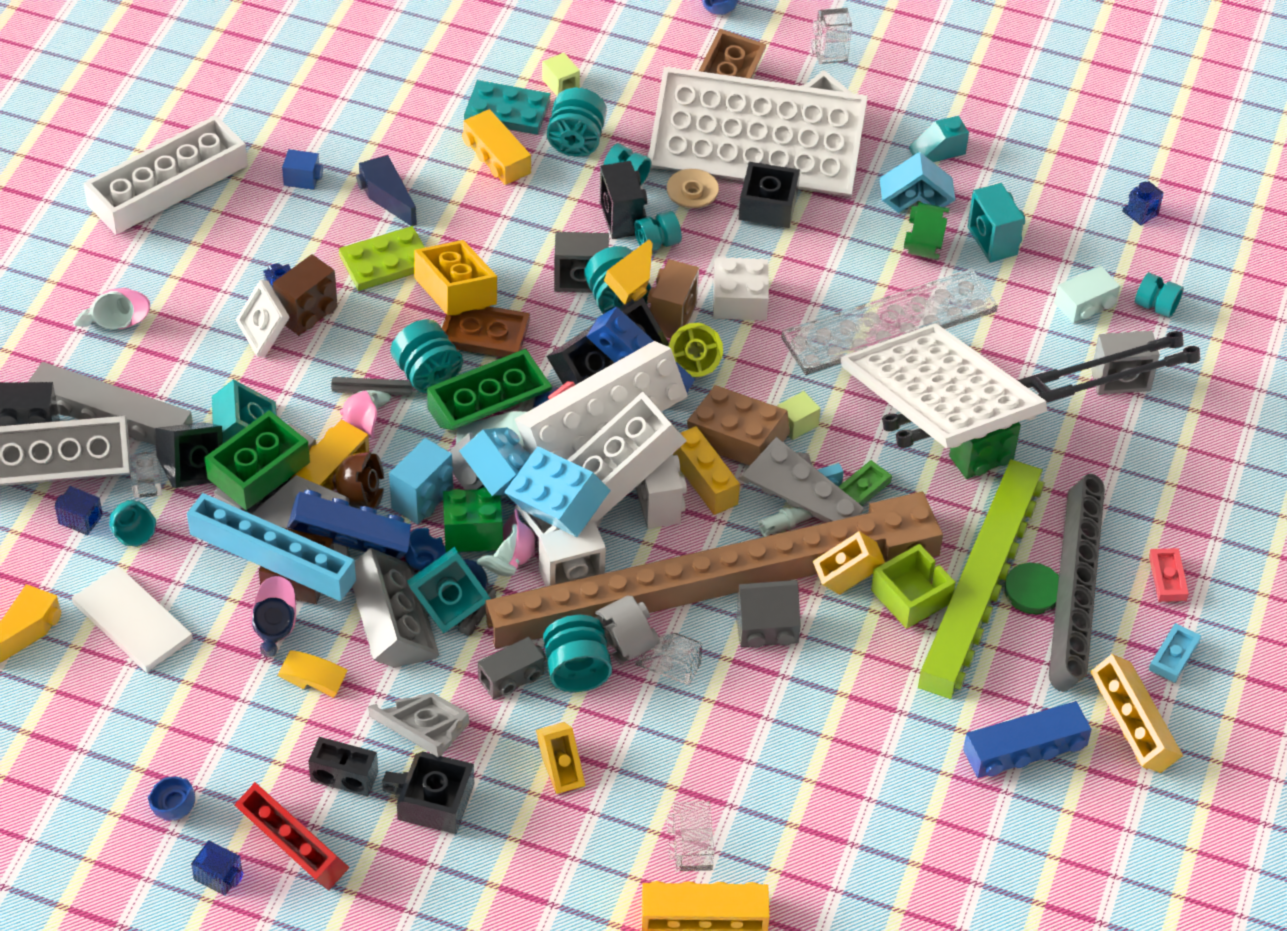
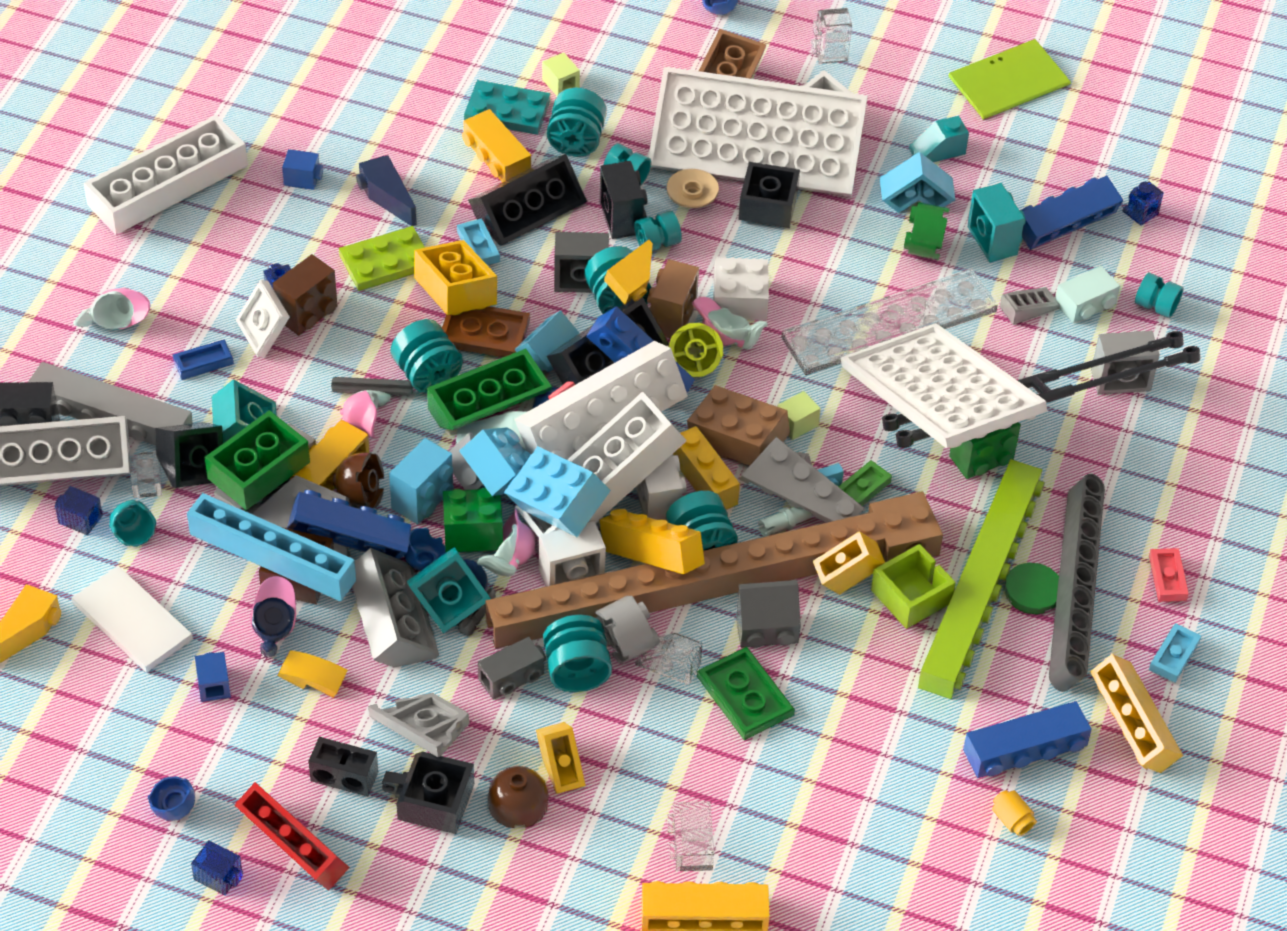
none -> blue tile [172,339,234,380]
none -> blue brick [194,652,231,702]
none -> medium azure plate [457,218,500,265]
none -> black slope [468,154,587,246]
none -> reddish brown cylinder [487,766,549,828]
none -> medium azure brick [514,310,580,373]
none -> yellow brick [599,509,705,574]
none -> teal wheel [666,491,738,551]
none -> light aqua hair [692,297,768,349]
none -> green tile [697,647,795,740]
none -> lime container [948,39,1071,120]
none -> yellow brick [992,790,1037,836]
none -> light grey slope [1000,287,1060,325]
none -> blue brick [1022,175,1123,250]

